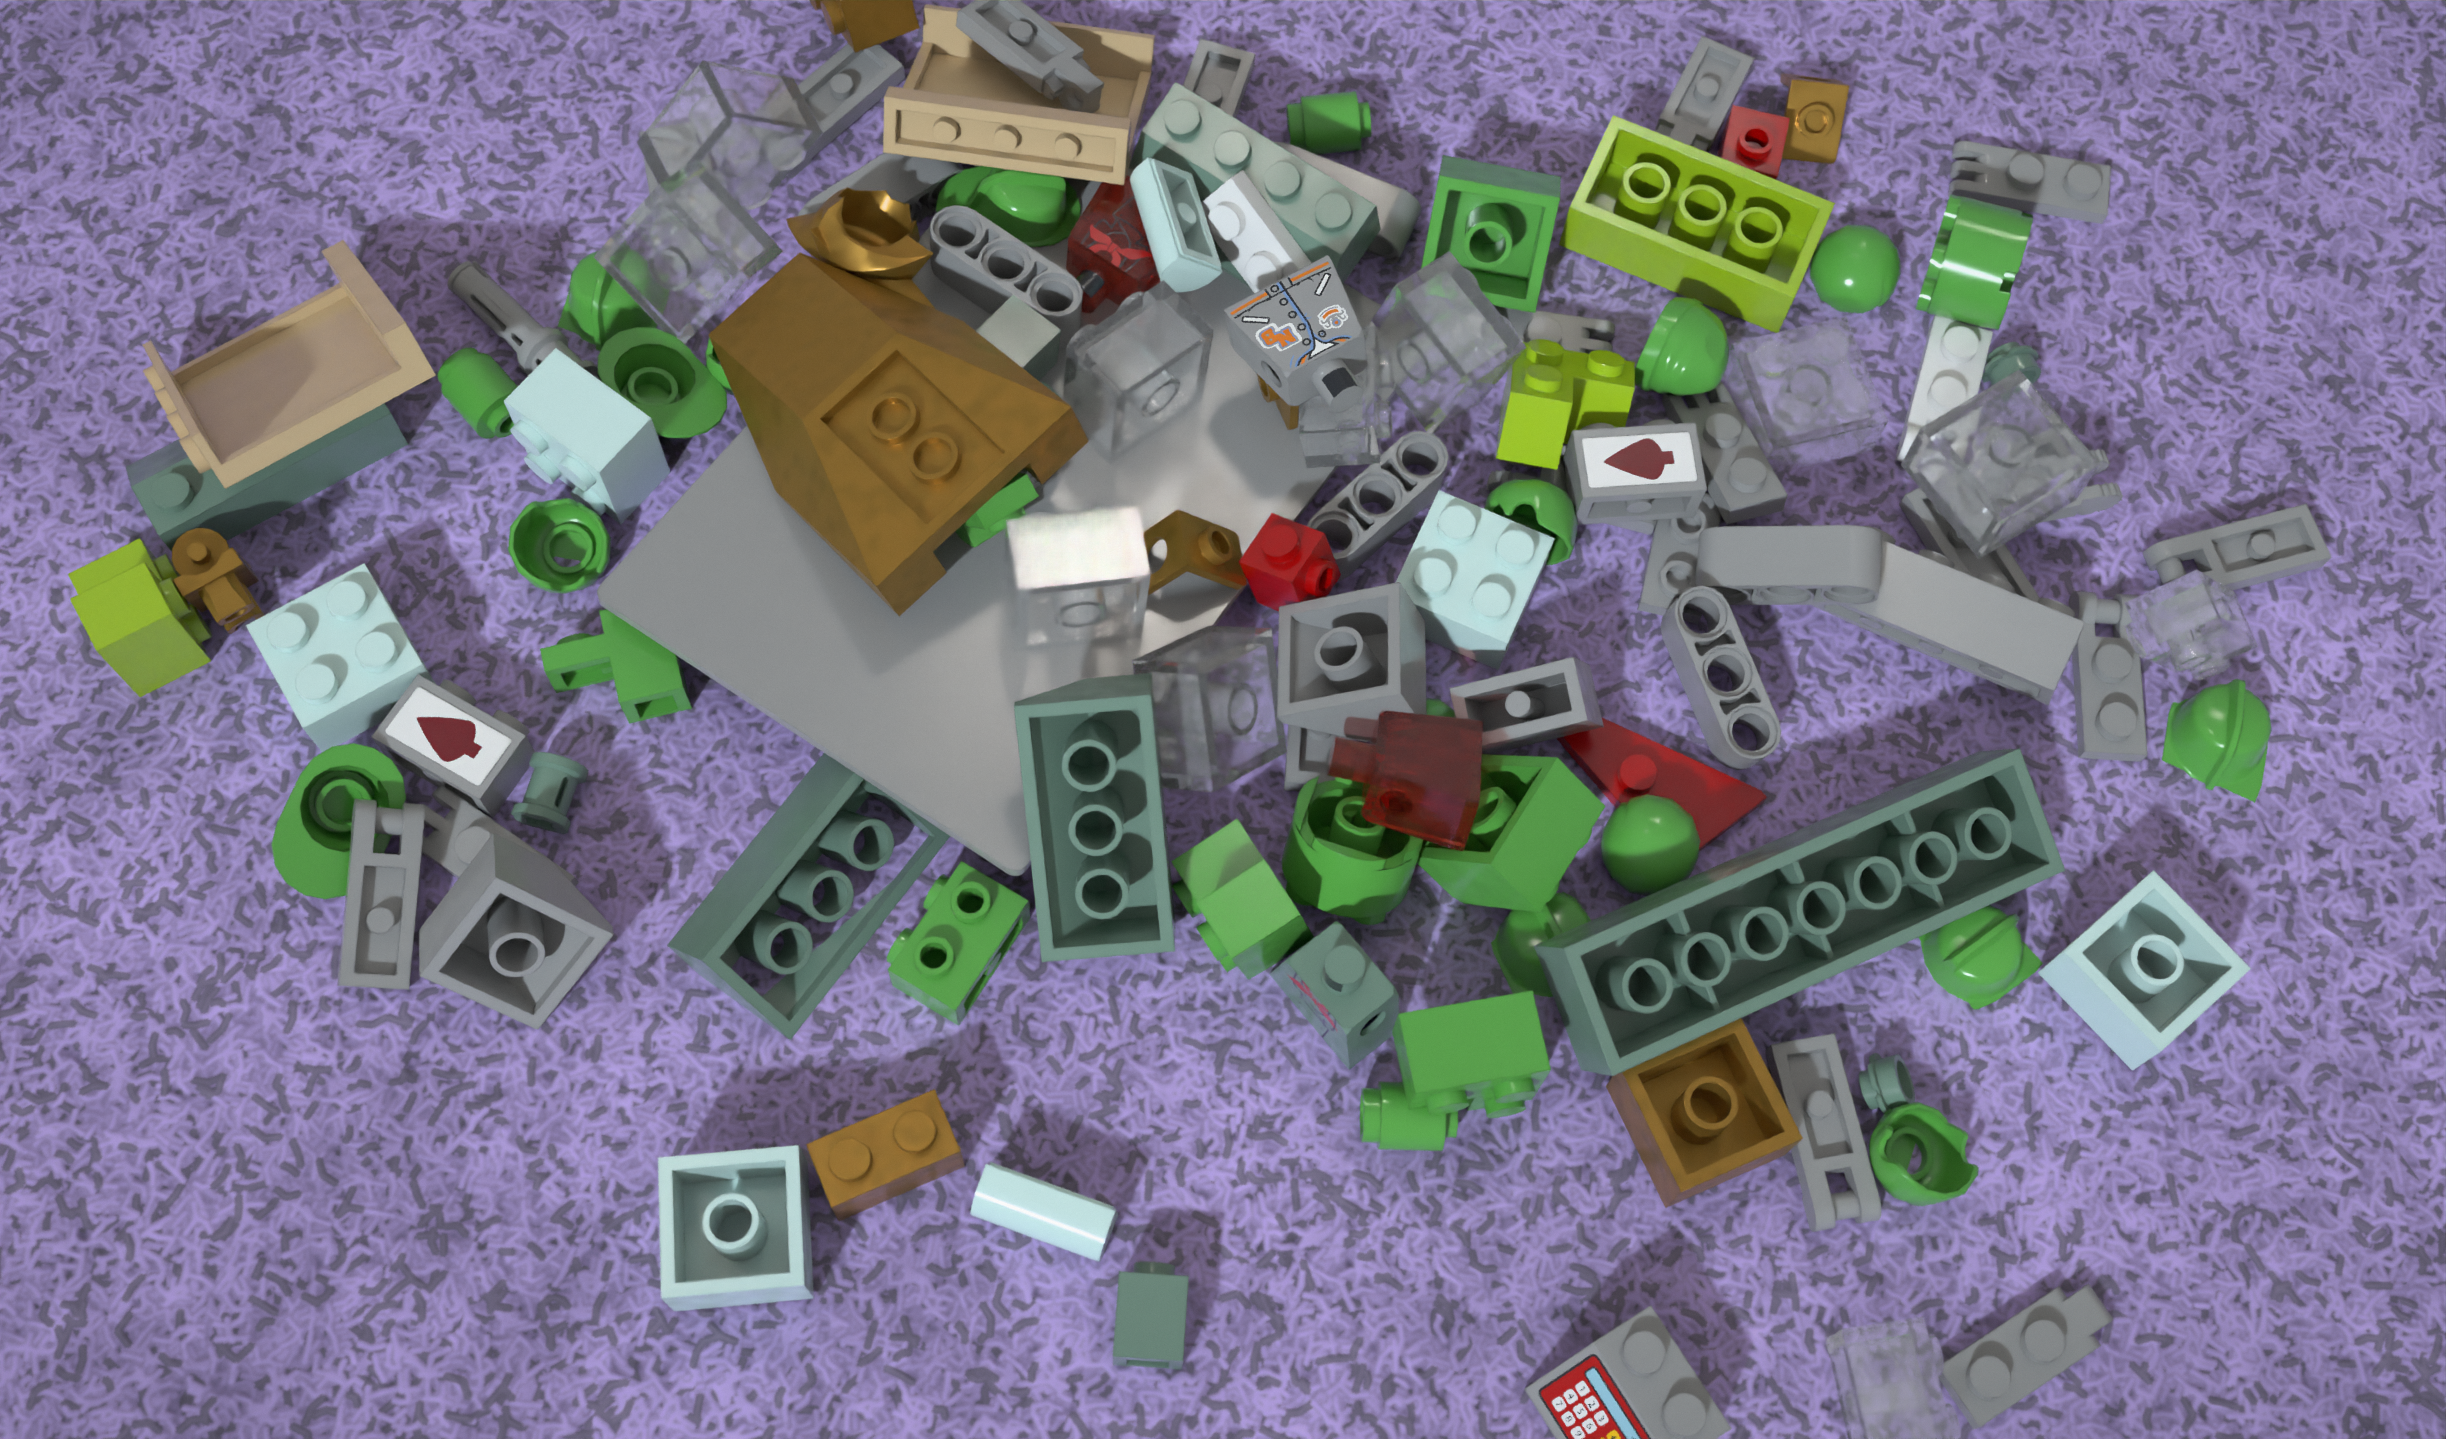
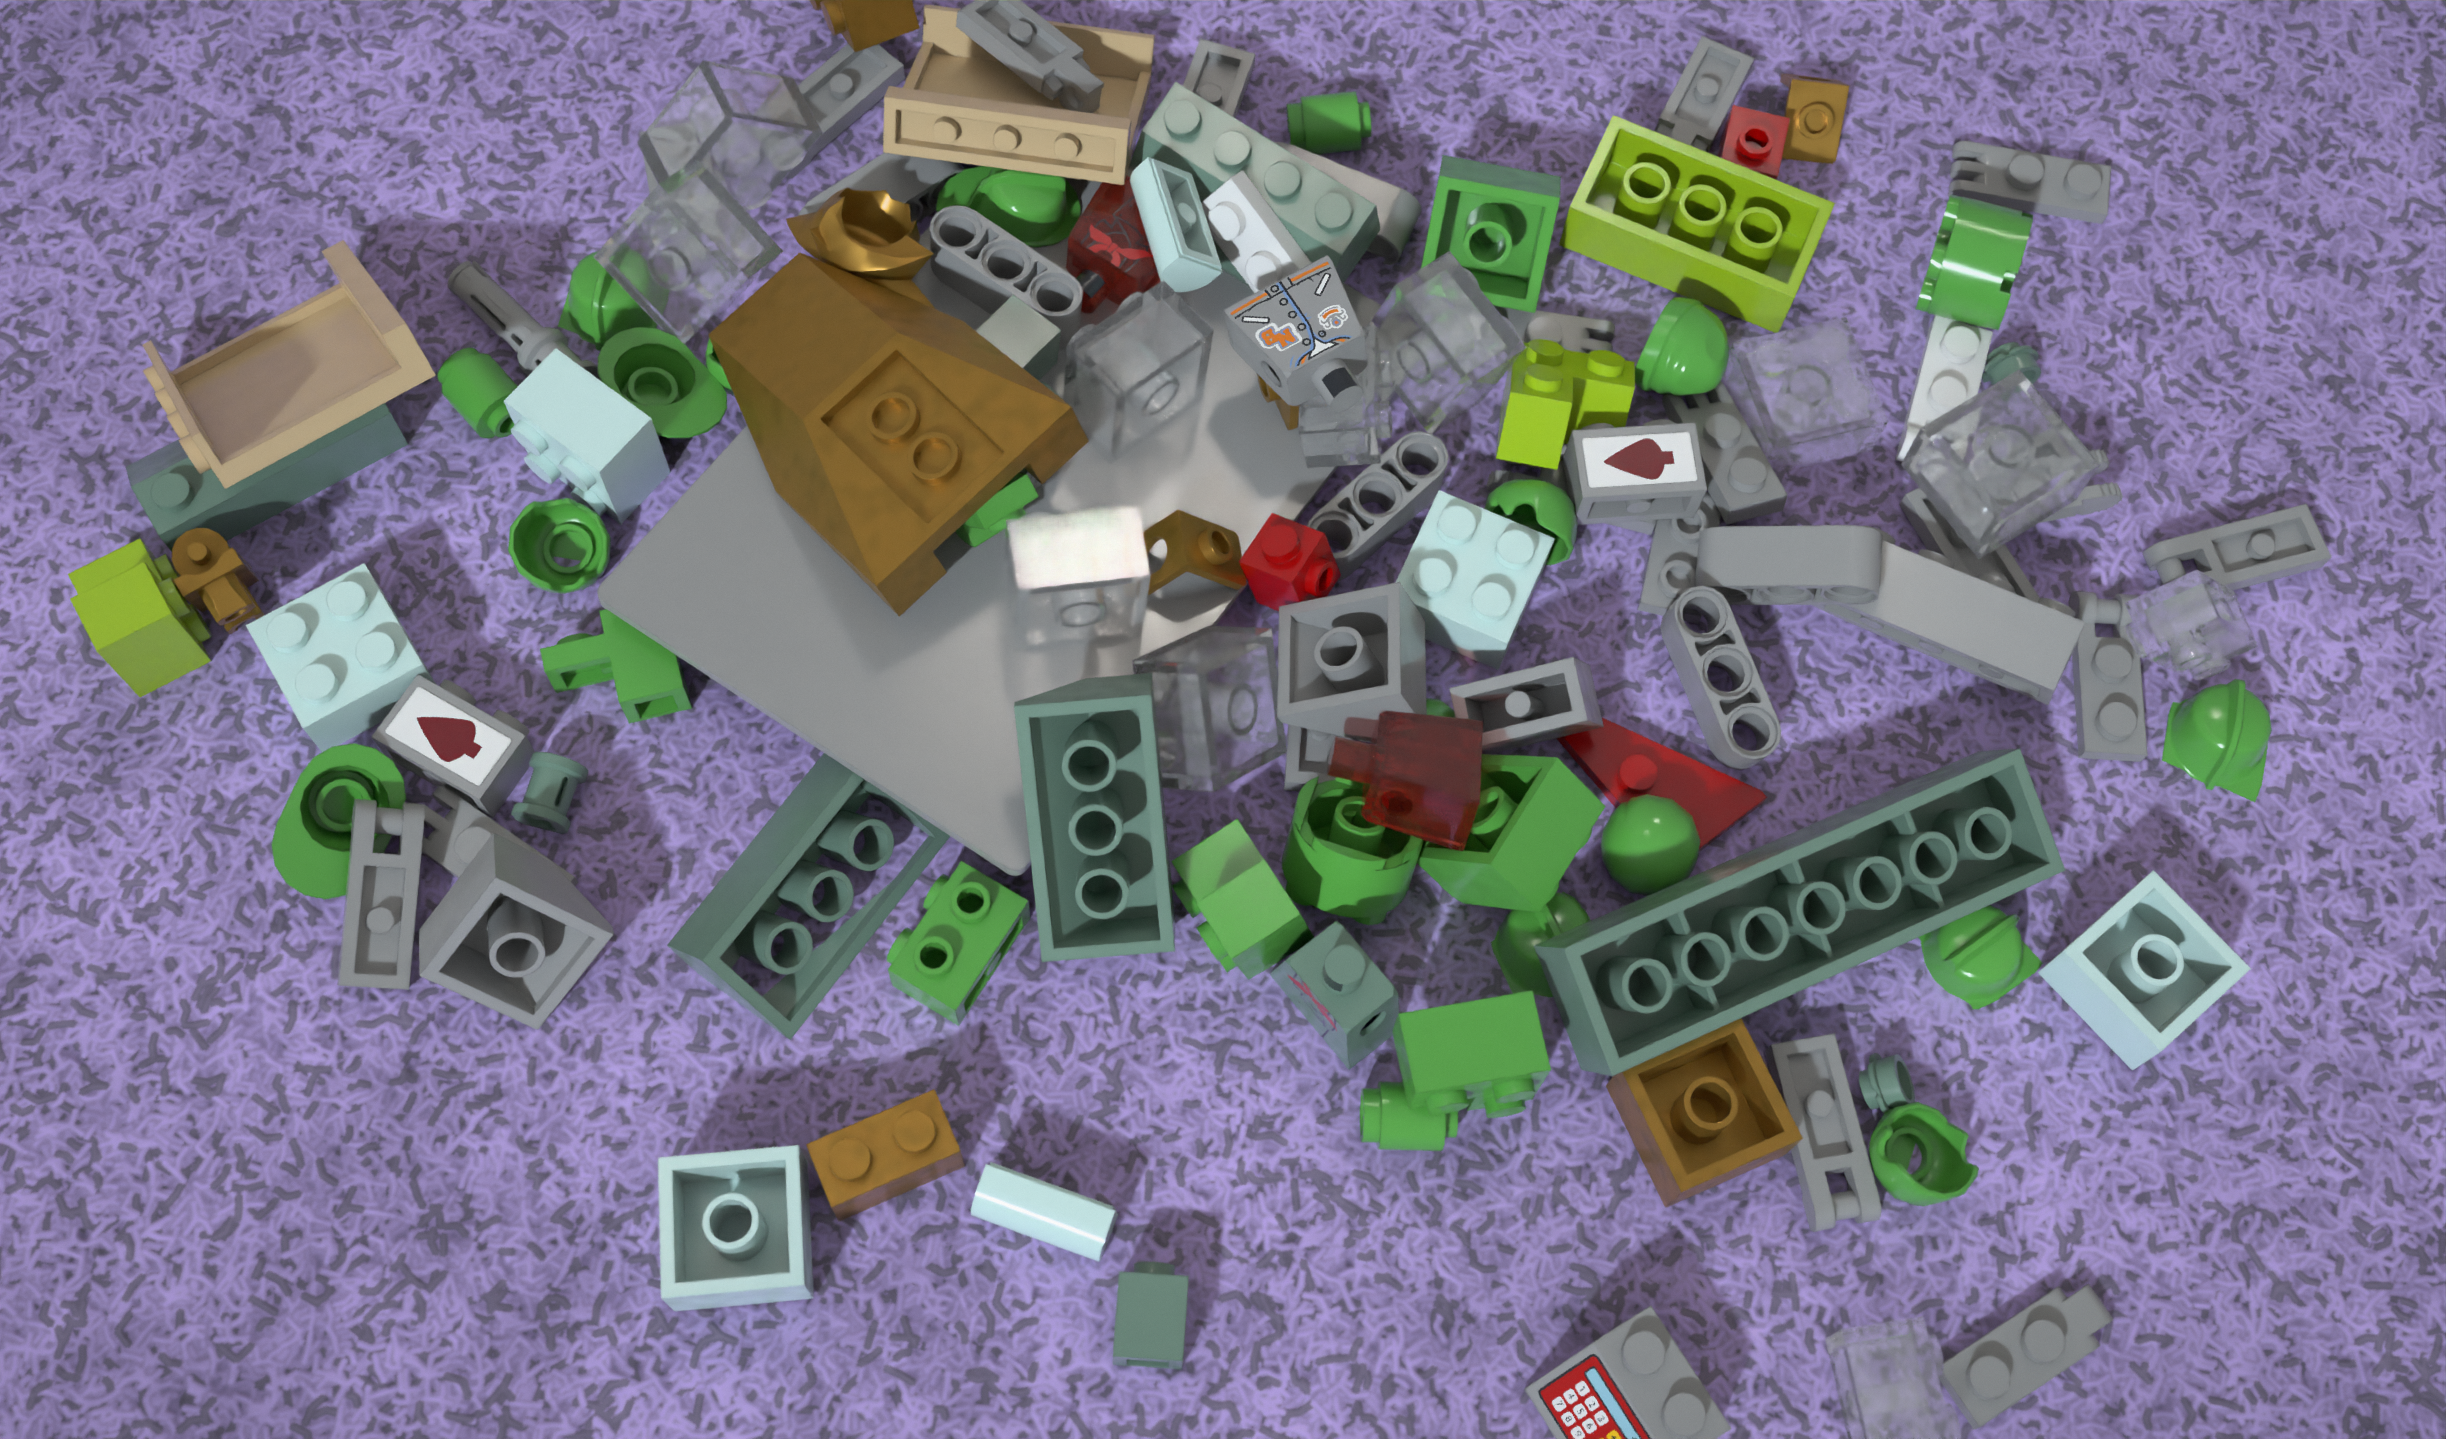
bright green hair [1809,225,1901,314] -> none

